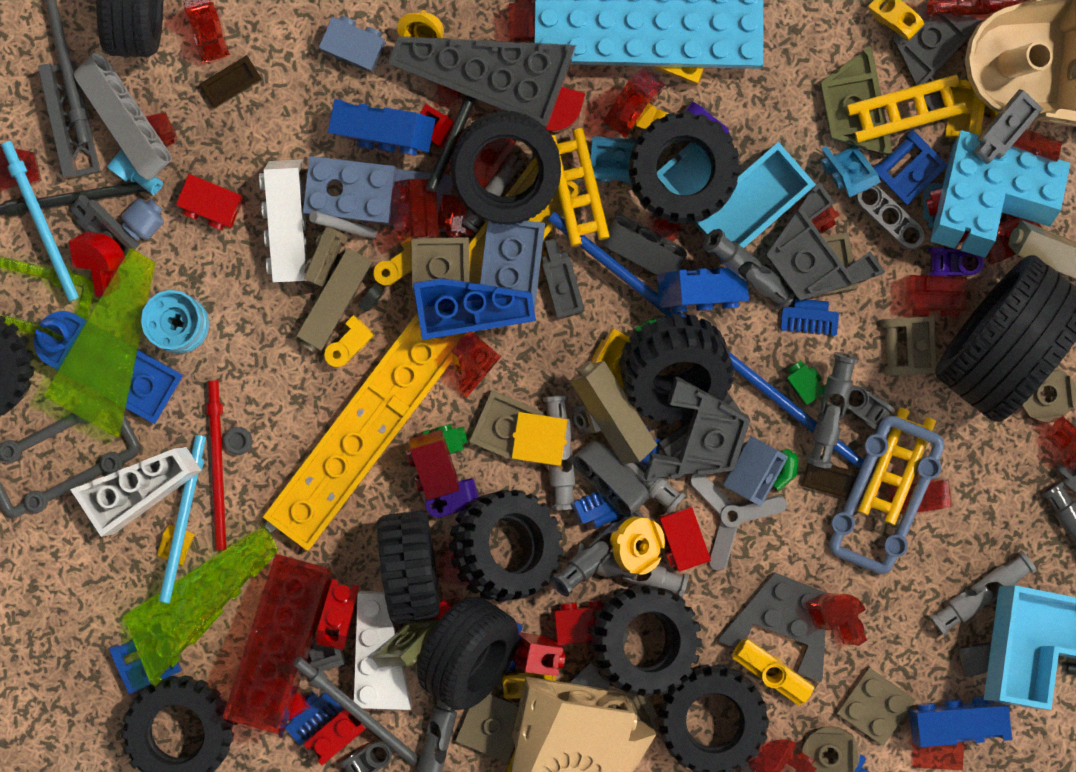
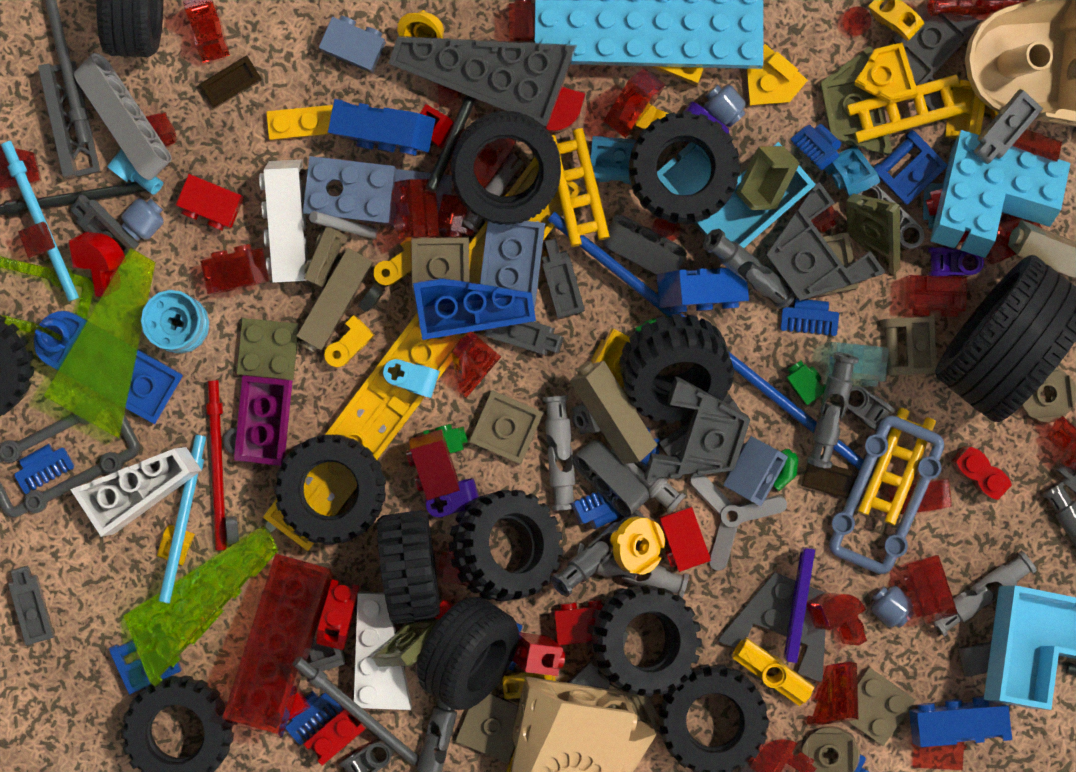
yellow piece [512,412,568,466] -> none
none -> dark grey hinge [9,565,55,645]
none -> blue piece [14,444,75,494]
none -> clear red bracket [18,222,55,259]
none -> clear red brick [200,244,269,294]
none -> dark grey tile [225,516,239,545]
none -> magenta slope [234,375,293,466]
none -> olive plate [237,318,300,380]
none -> yellow plate [266,103,351,140]
none -> black tyre [274,434,386,545]
none -> medium azure piece [383,359,440,398]
none -> dark grey hinge [484,322,564,356]
none -> sand blue head [704,84,746,127]
none -> olive panel [736,146,800,210]
none -> yellow plate [746,44,808,106]
none -> dark purple tile [783,546,815,663]
none -> blue piece [791,124,841,170]
none -> clear red wing [807,661,859,726]
none -> clear light blue brick [826,342,889,387]
none -> clear red tile [842,6,871,36]
none -> olive wing [846,193,900,276]
none -> yellow plate [854,42,918,104]
none -> sand blue head [872,586,914,628]
none -> clear red brick [903,555,958,624]
none -> red brick [951,446,1012,500]

